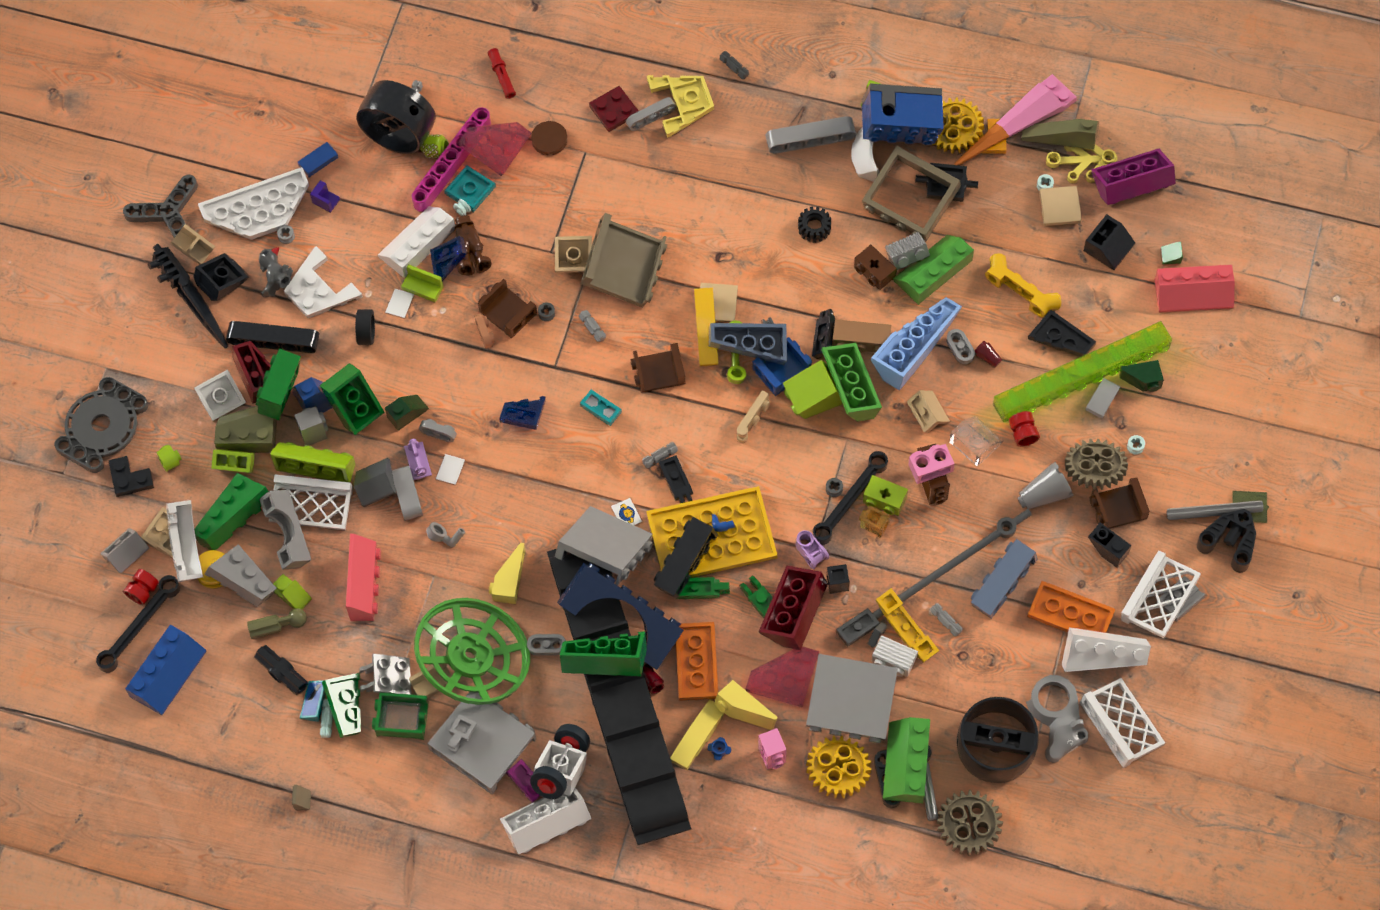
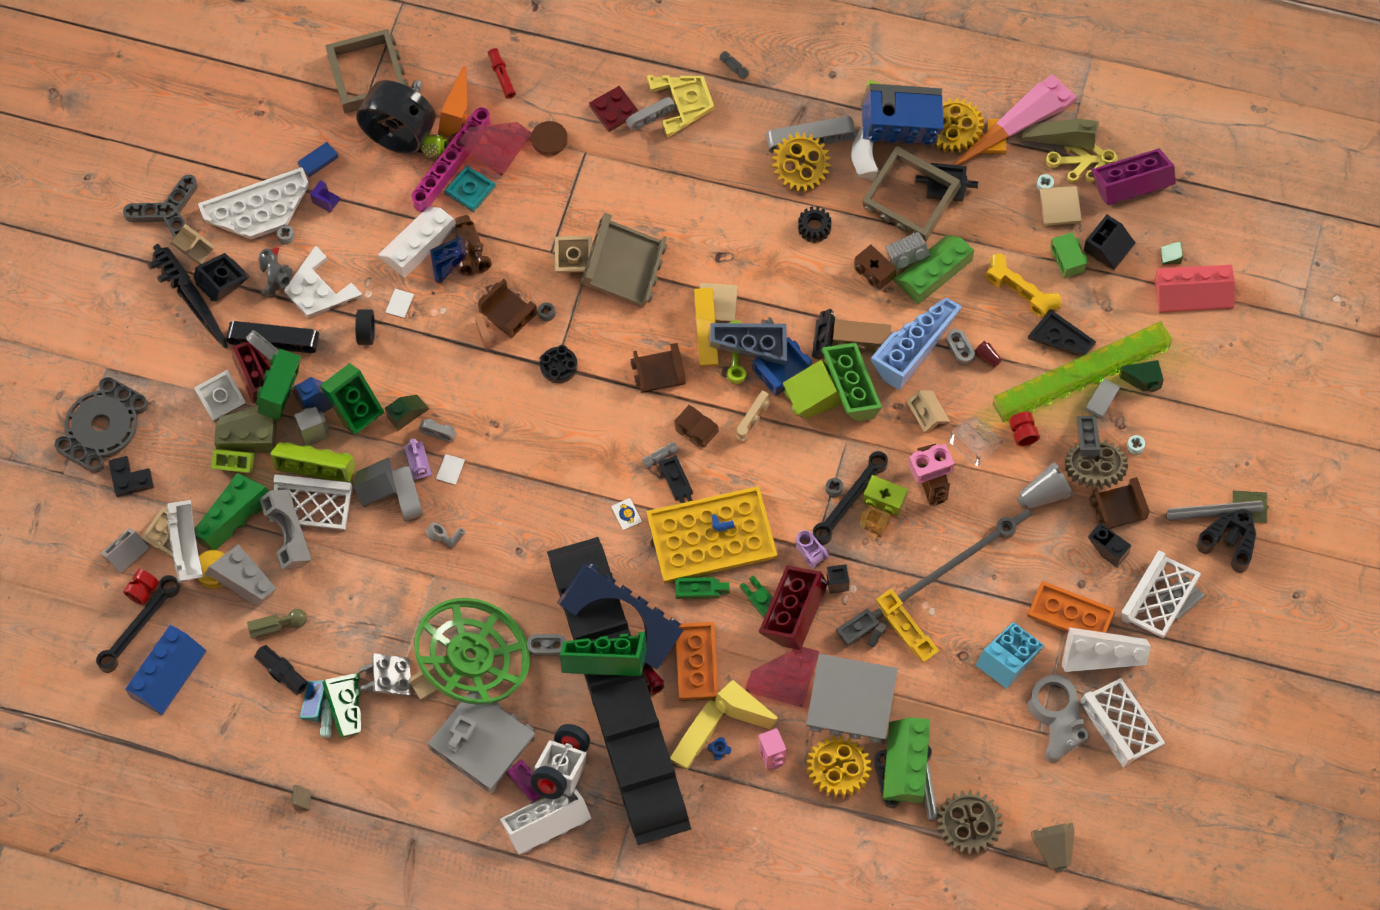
lime plate [157,445,182,472] -> none
lime slope [273,574,312,610] -> none
coral slope [346,534,381,621] -> none
window [372,693,429,740] -> none
lime panel [401,264,443,302] -> none
light aqua bush [453,199,471,216] -> none
light yellow slope [489,543,526,604] -> none
clear blue wing [499,396,546,430] -> none
light grey panel [555,506,653,585] -> none
light grey axle [579,310,606,342] -> none
teal piece [580,389,622,426] -> none
black wedge [654,517,718,599] -> none
white brick [871,636,918,677] -> none
light grey axle [930,603,963,637] -> none
black cylinder [957,697,1039,783] -> none
sand blue wedge [971,539,1038,619] -> none
none -> light grey beam [246,330,278,360]
none -> dark tan window [325,29,409,114]
none -> orange wedge [438,66,469,137]
none -> black tile [540,345,578,383]
none -> reddish brown brick [674,405,719,448]
none -> yellow gear [771,132,831,192]
none -> medium azure slope [975,622,1044,689]
none -> dark tan cone [1031,823,1075,873]
none -> bright green brick [1050,232,1088,278]
none -> dark grey plate [1077,416,1100,457]

